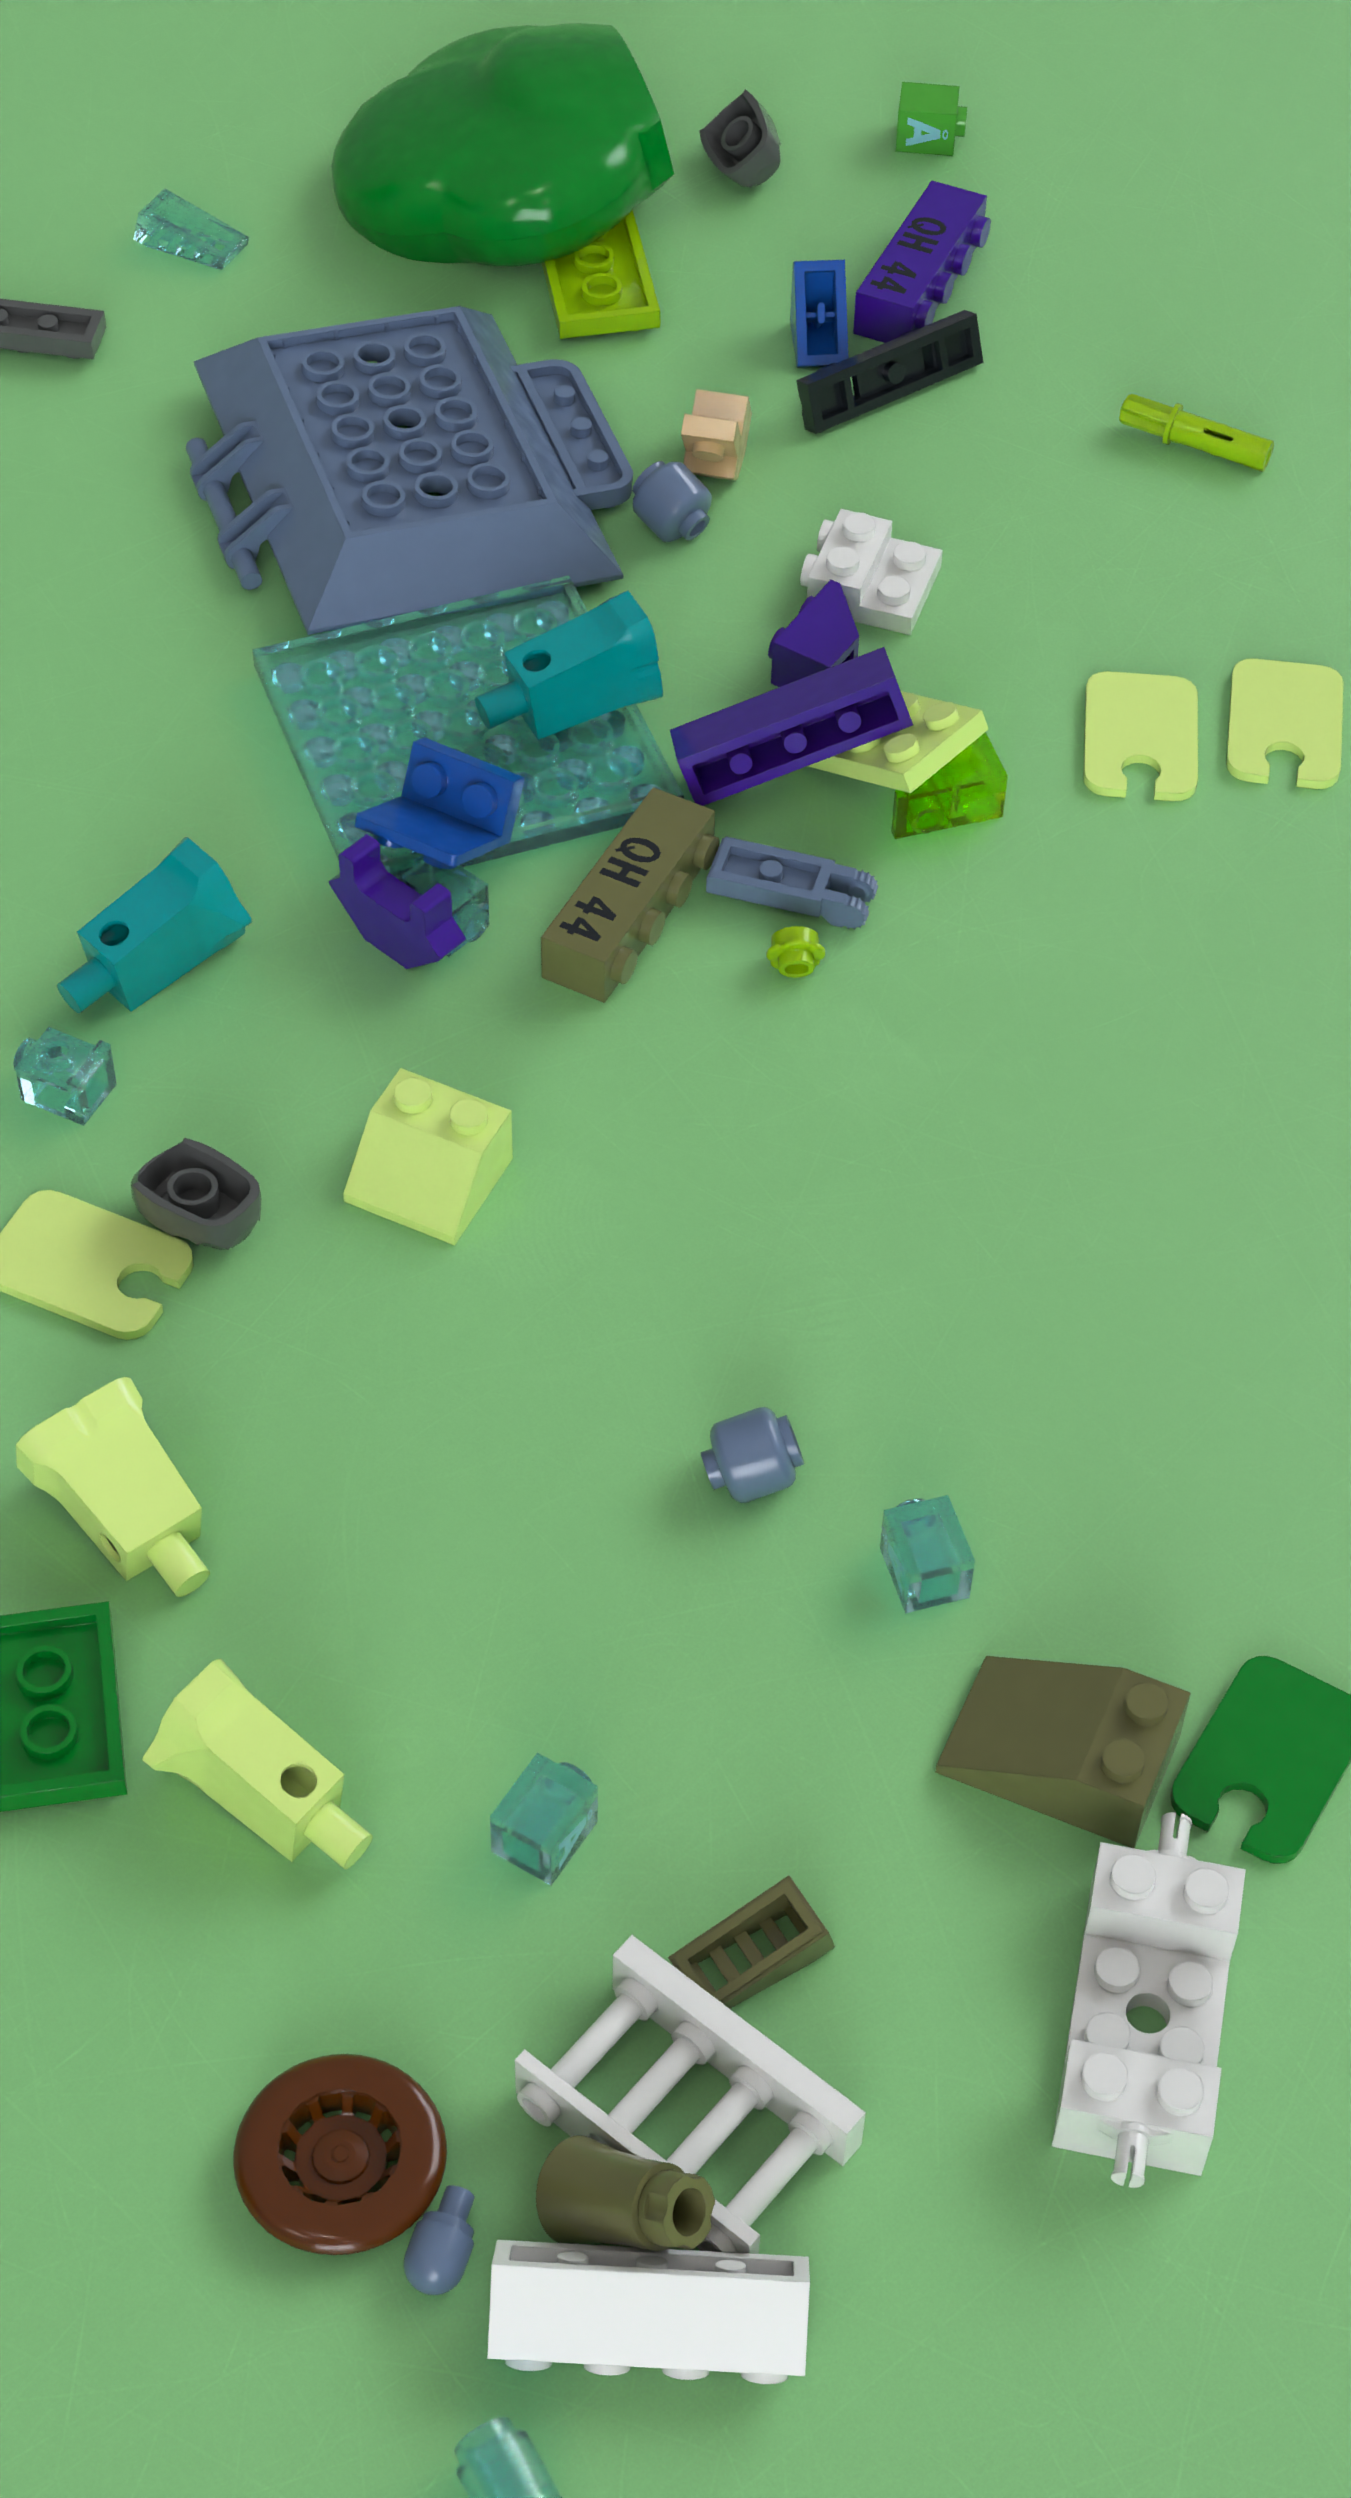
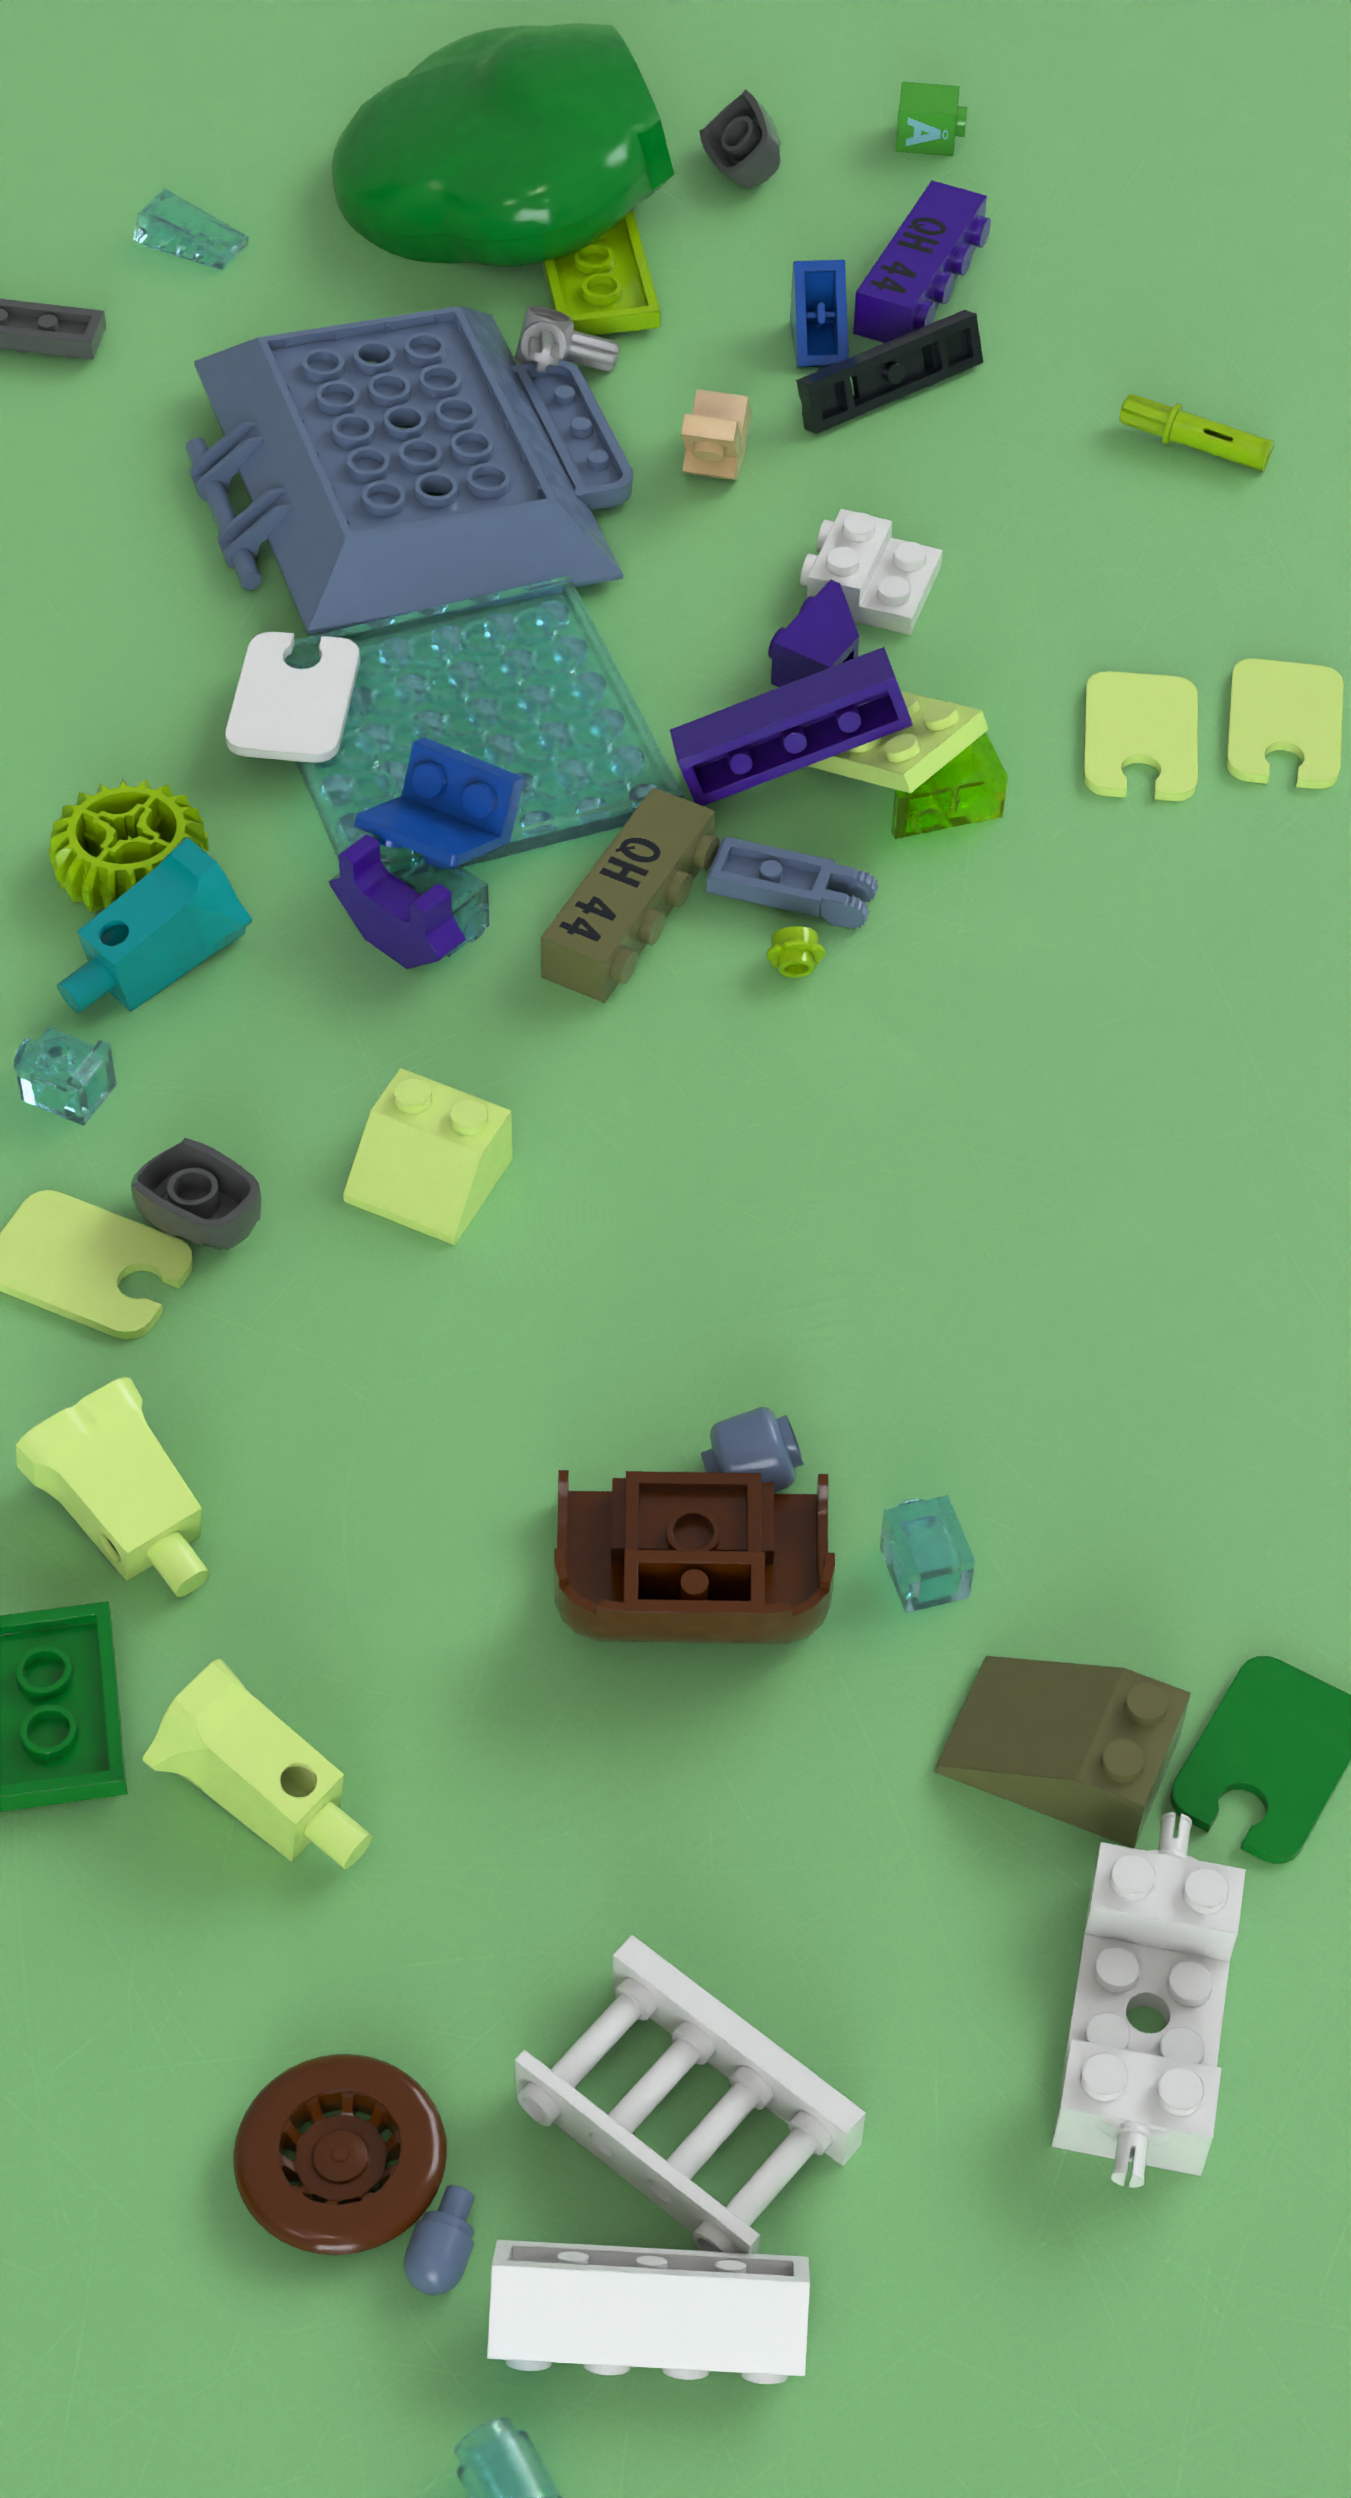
teal piece [475,590,663,740] -> none
clear light blue brick [490,1752,598,1886] -> none
olive plant [536,2135,715,2251] -> none
sand blue head [632,461,712,542] -> none
olive slope [668,1875,835,2009] -> none
none -> lime gear [49,779,209,913]
none -> white piece [225,632,360,763]
none -> light grey axle [514,306,619,373]
none -> reddish brown piece [554,1470,835,1644]

